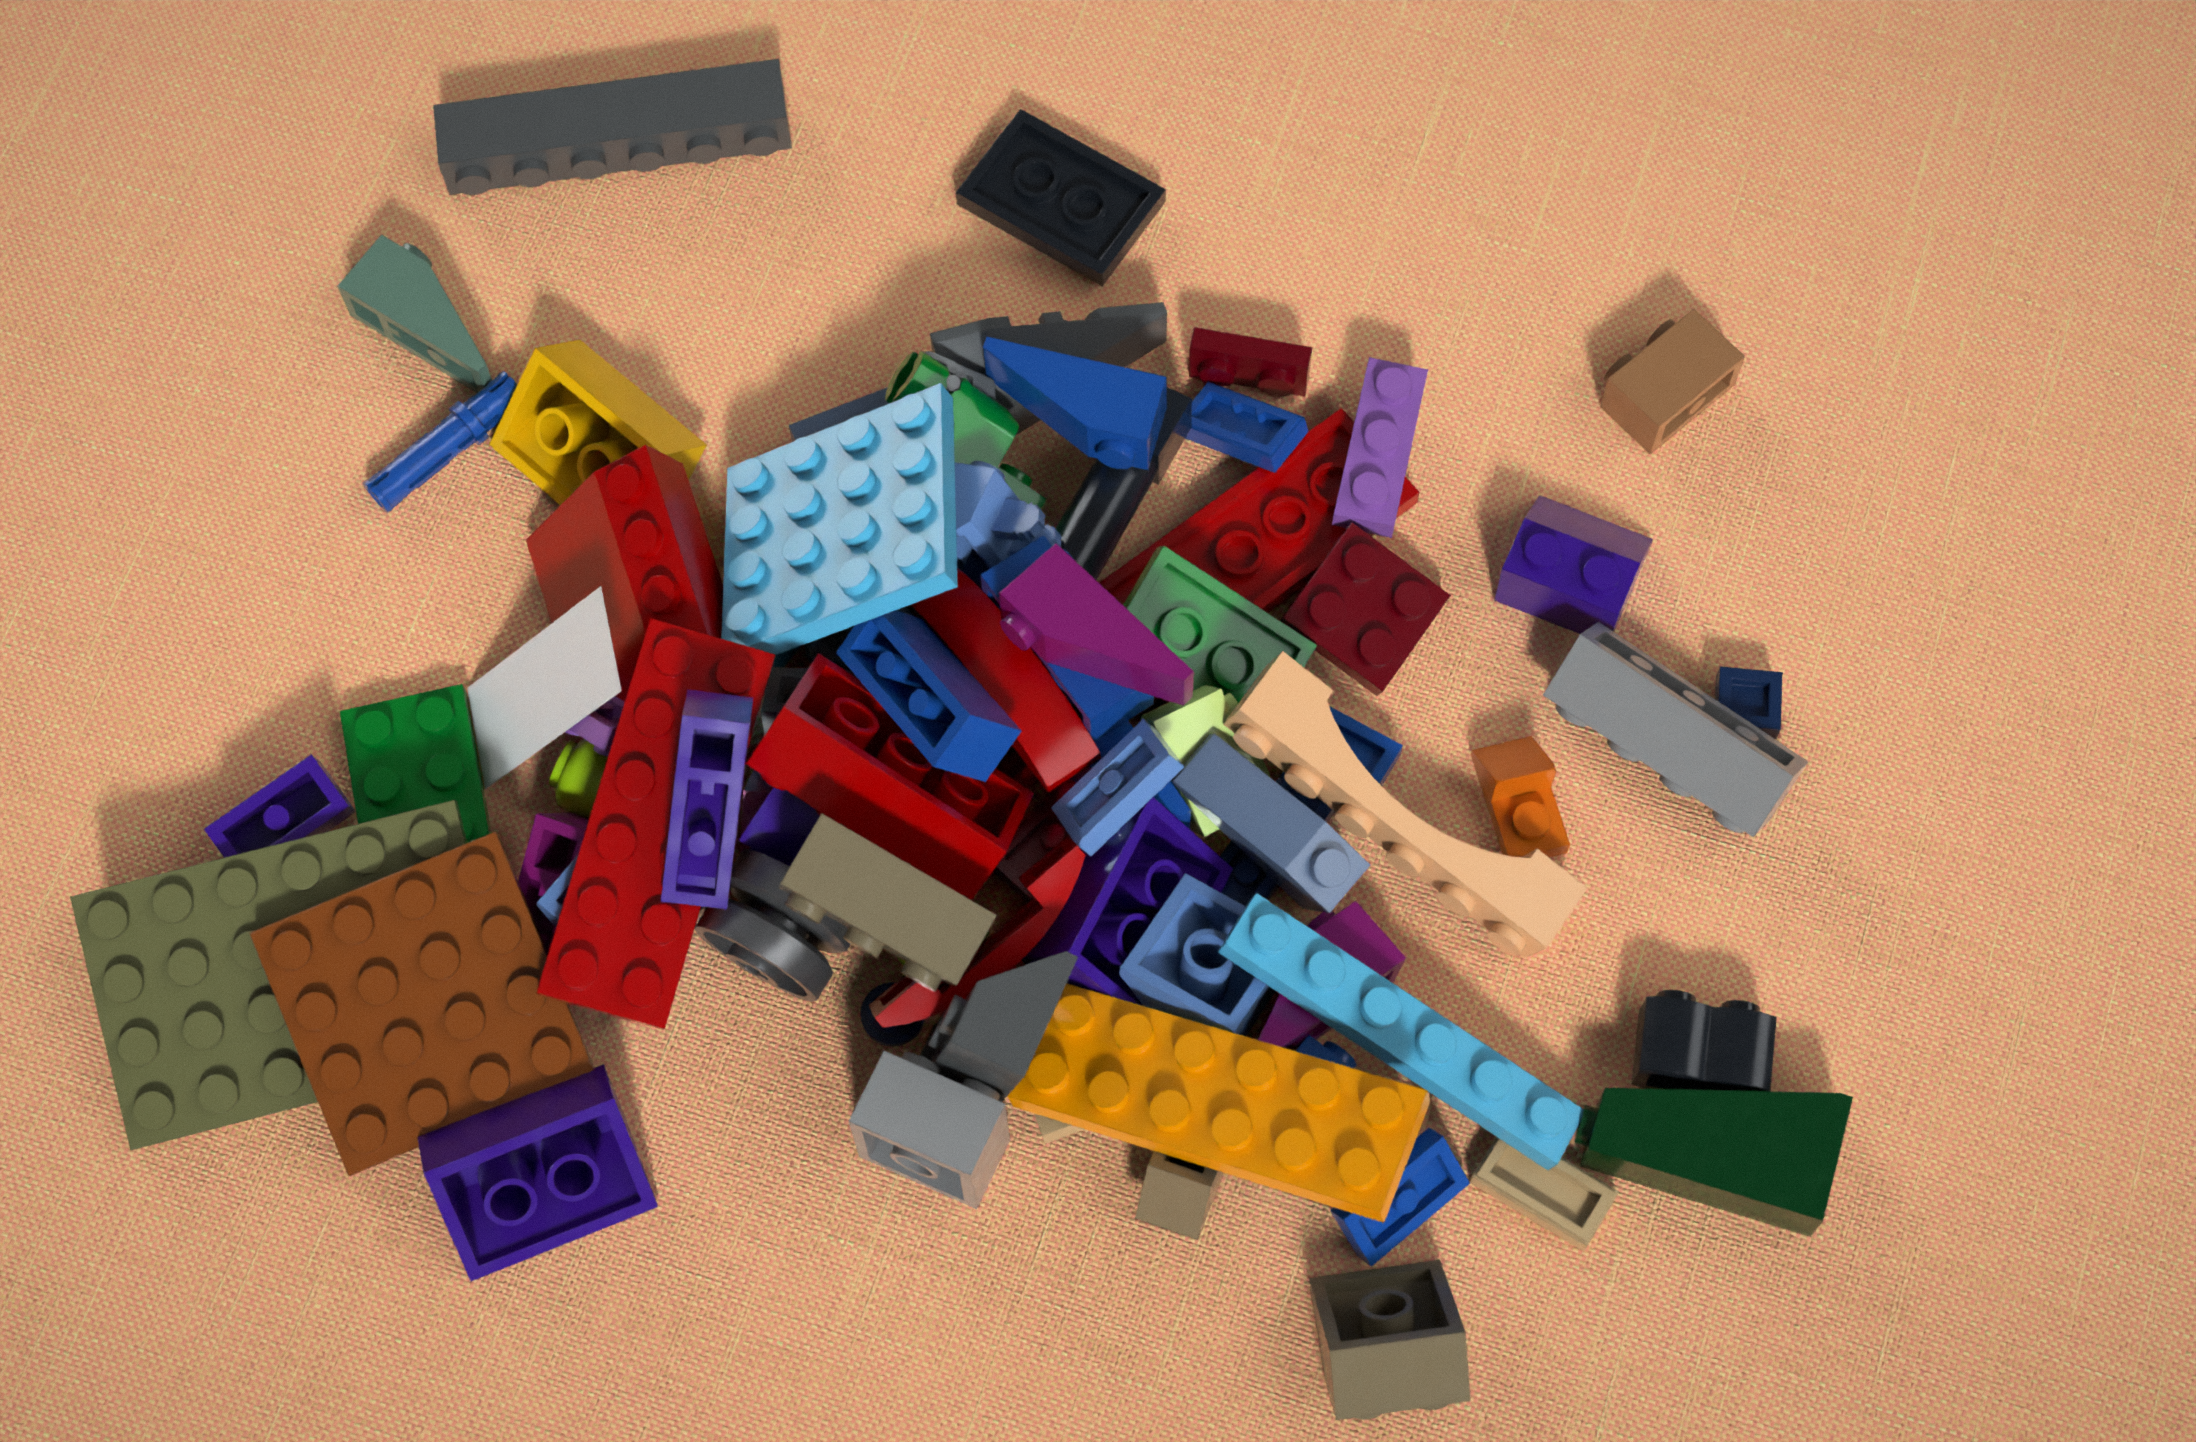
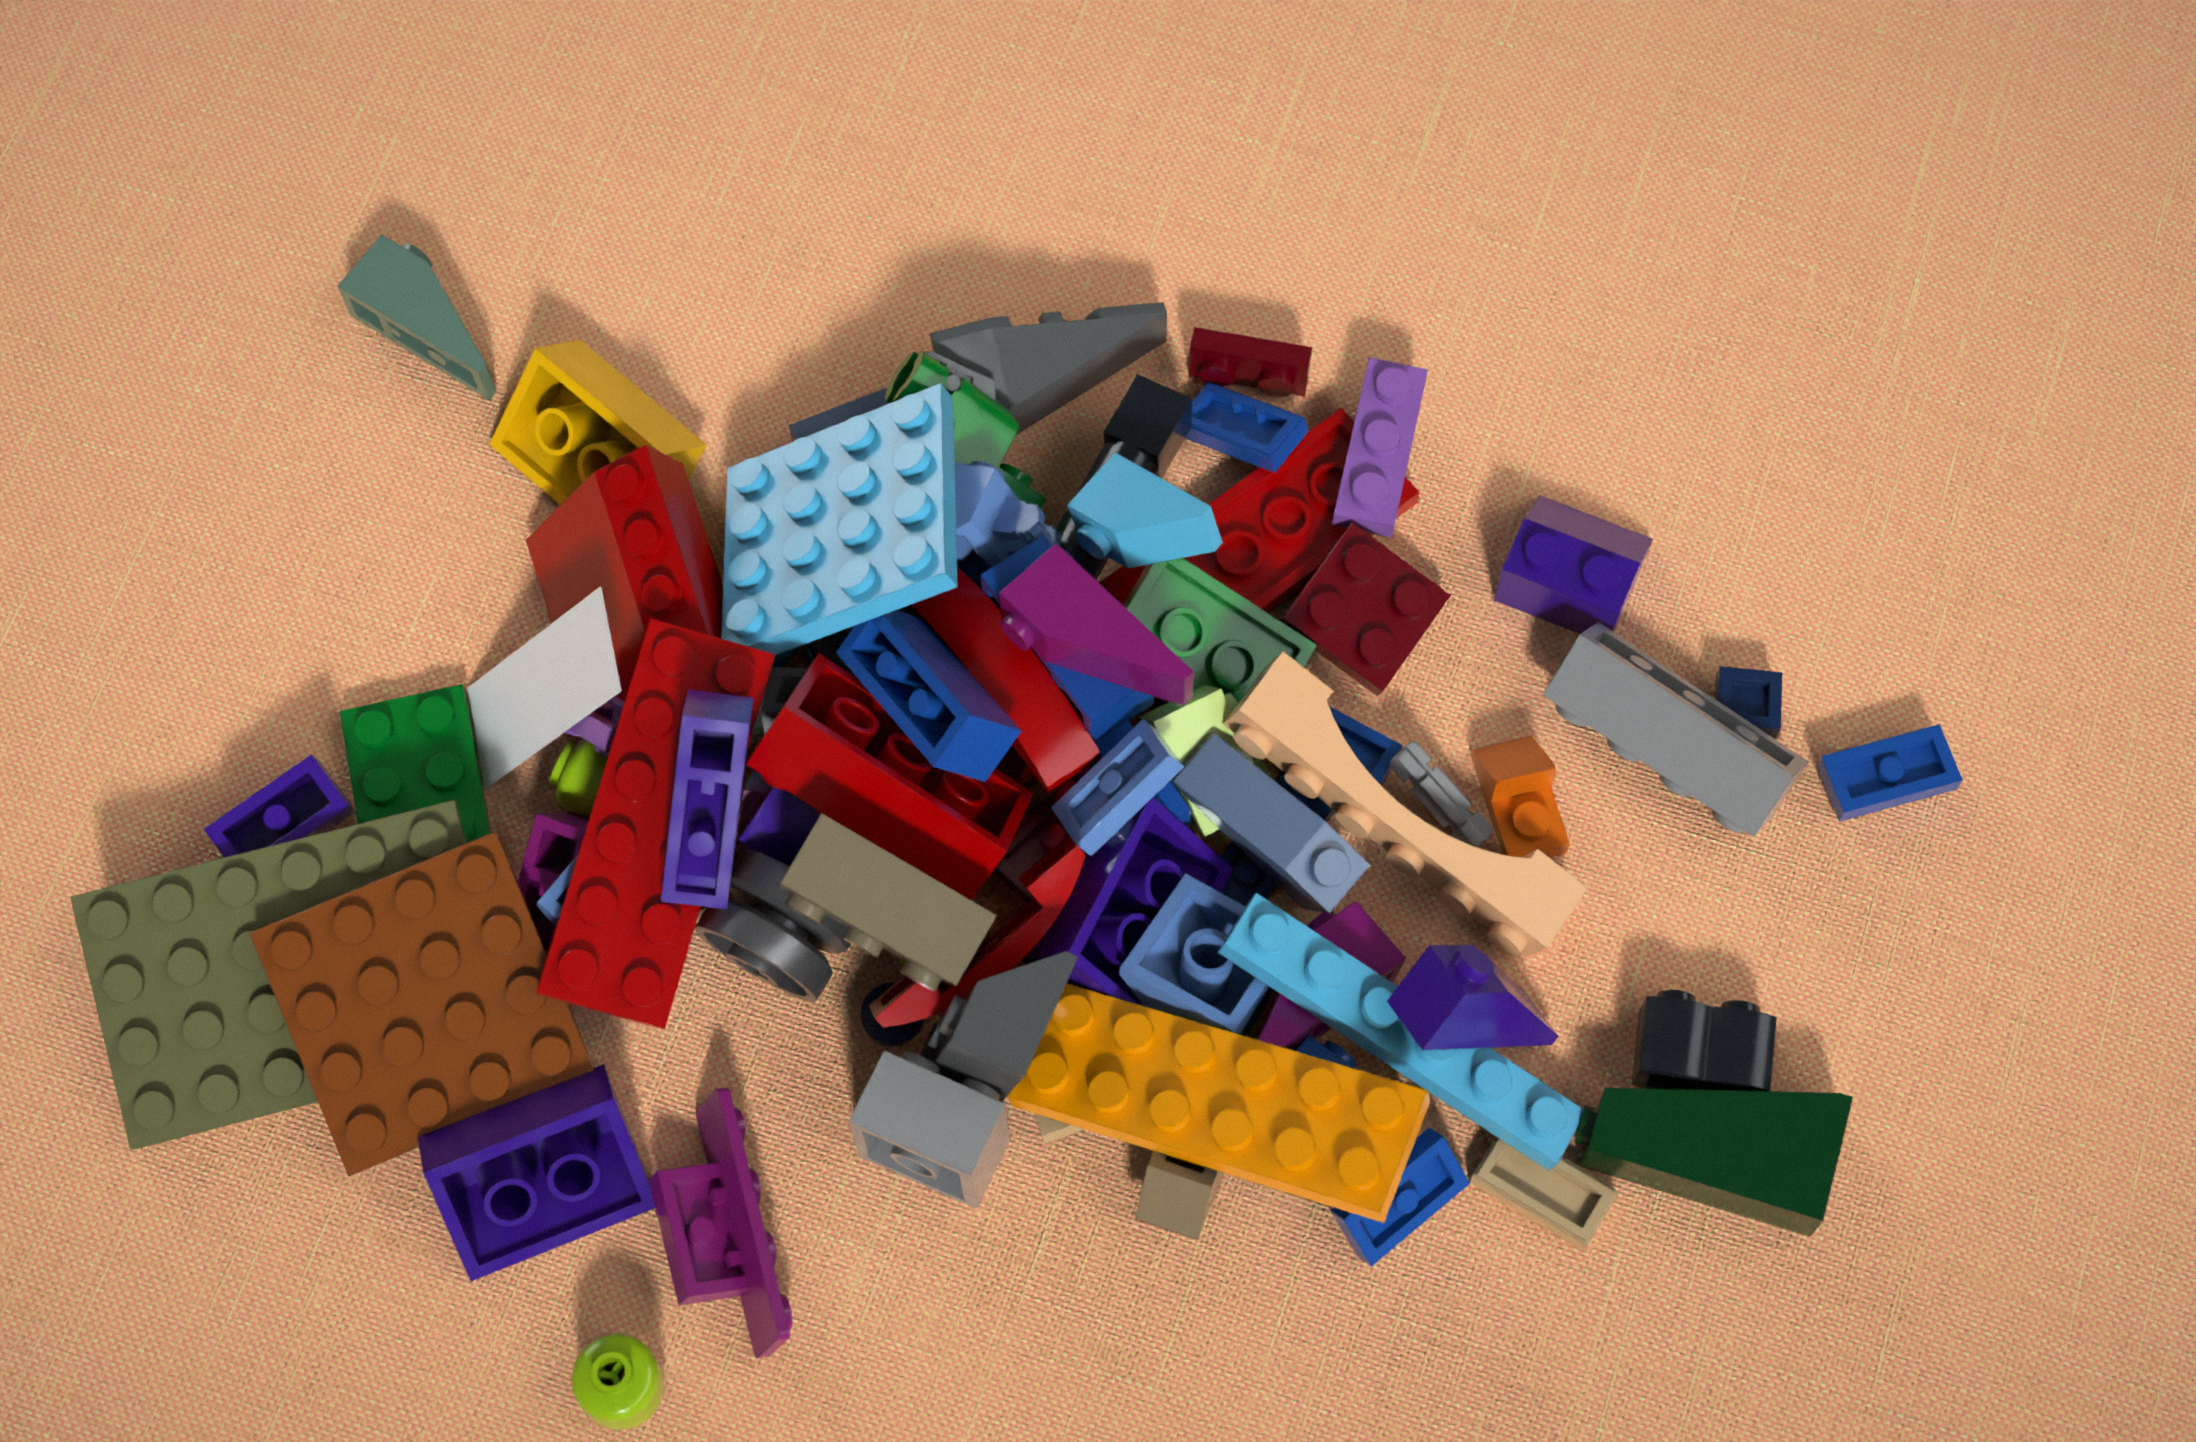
blue pin [362,371,518,513] -> none
dark grey brick [433,59,792,195] -> none
black plate [956,109,1166,287] -> none
blue slope [983,337,1167,470] -> none
dark tan slope [1309,1260,1471,1420] -> none
medium nougat brick [1600,309,1745,455] -> none
none -> lime head [571,1333,665,1430]
none -> magenta bracket [649,1087,792,1358]
none -> medium azure slope [1067,453,1223,568]
none -> dark purple slope [1387,945,1559,1050]
none -> light grey axle [1389,741,1493,847]
none -> blue plate [1817,724,1963,822]

